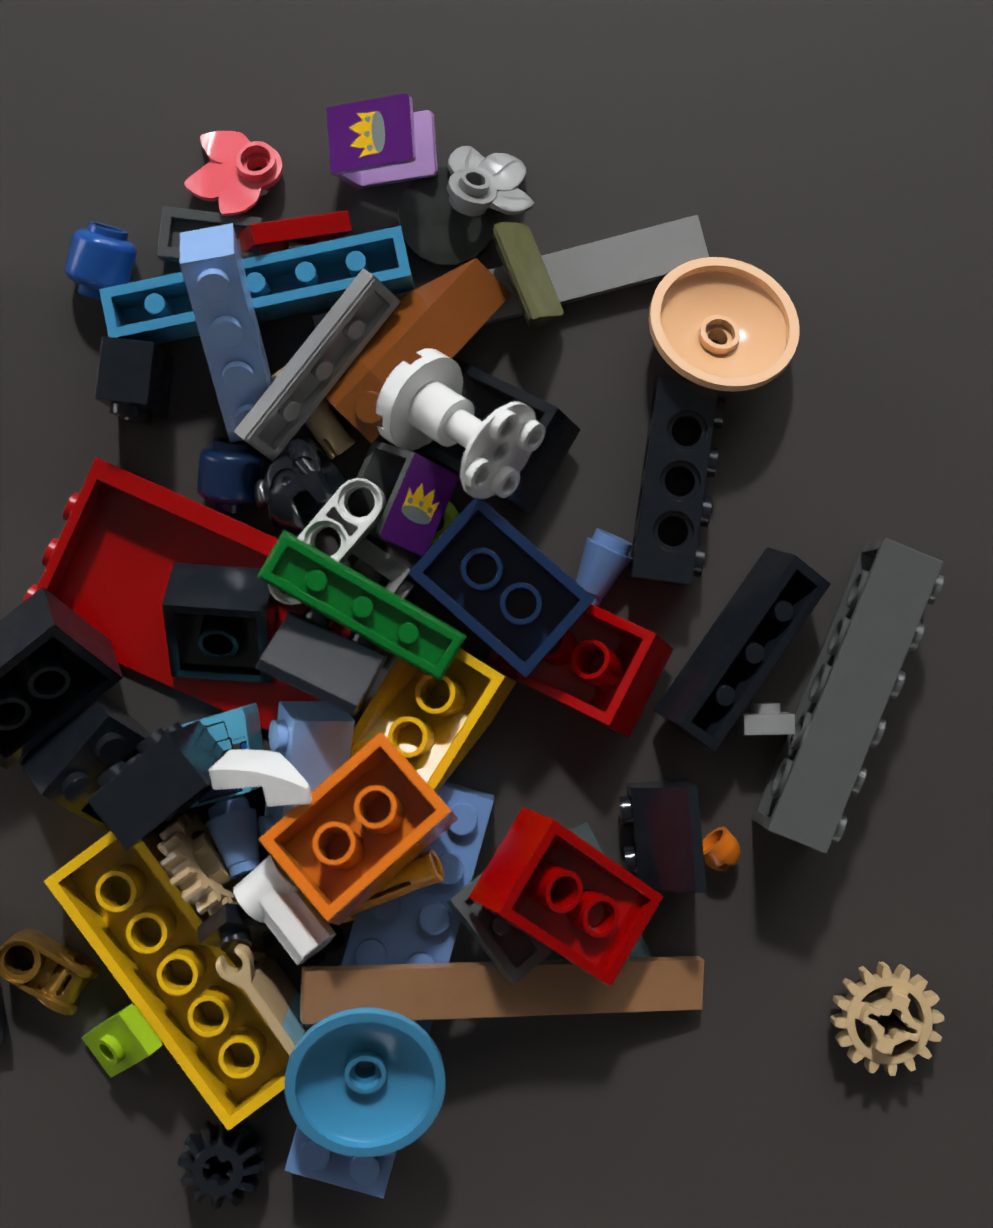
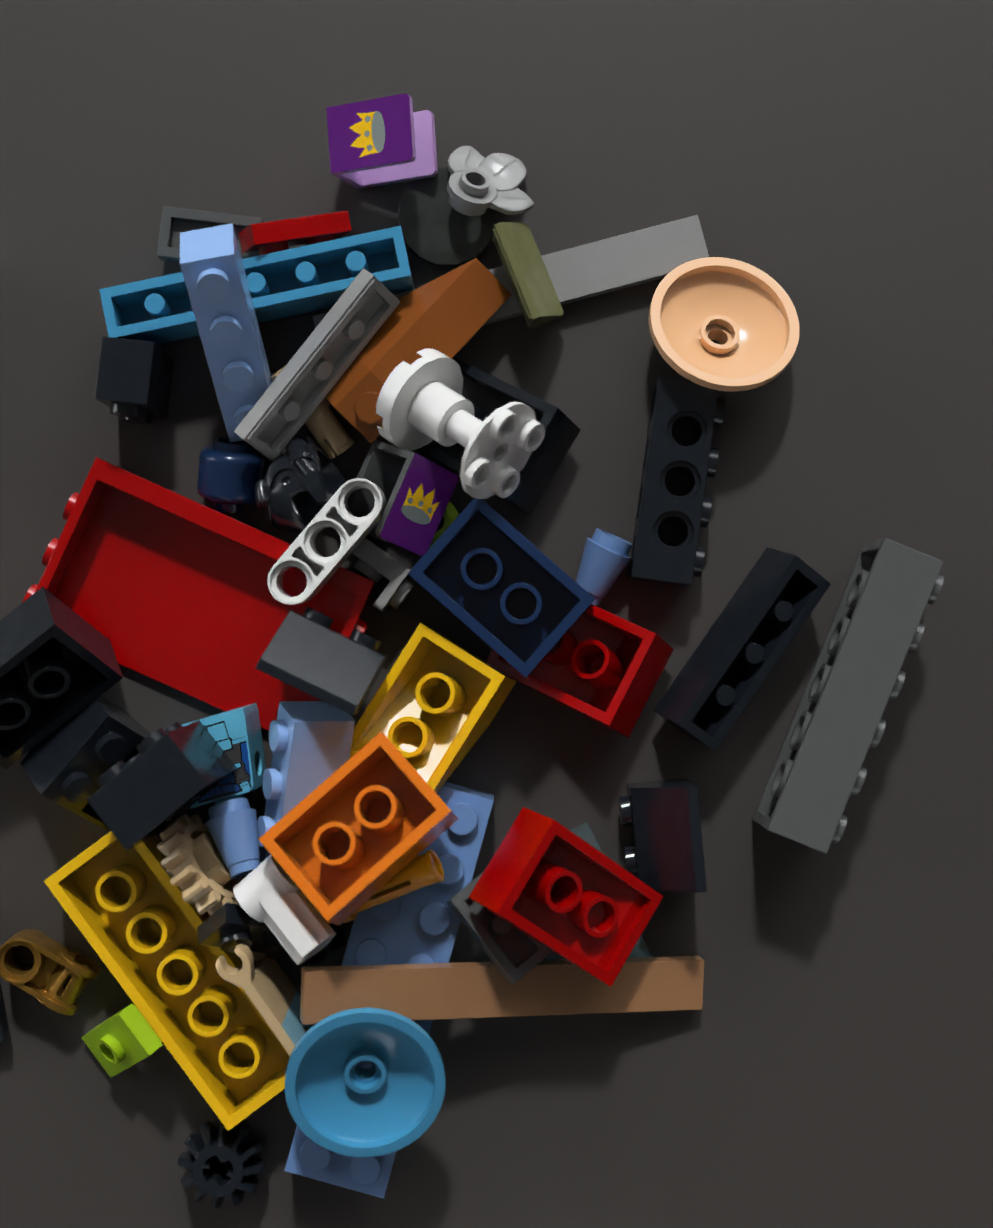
blue head [65,221,137,300] -> none
black slope [162,563,277,683] -> none
coral plate [184,131,283,216] -> none
white slope [208,749,313,807] -> none
green tile [257,530,467,681] -> none
orange hinge [702,826,741,871] -> none
light grey plate [737,703,795,735] -> none
tan gear [830,962,945,1076] -> none

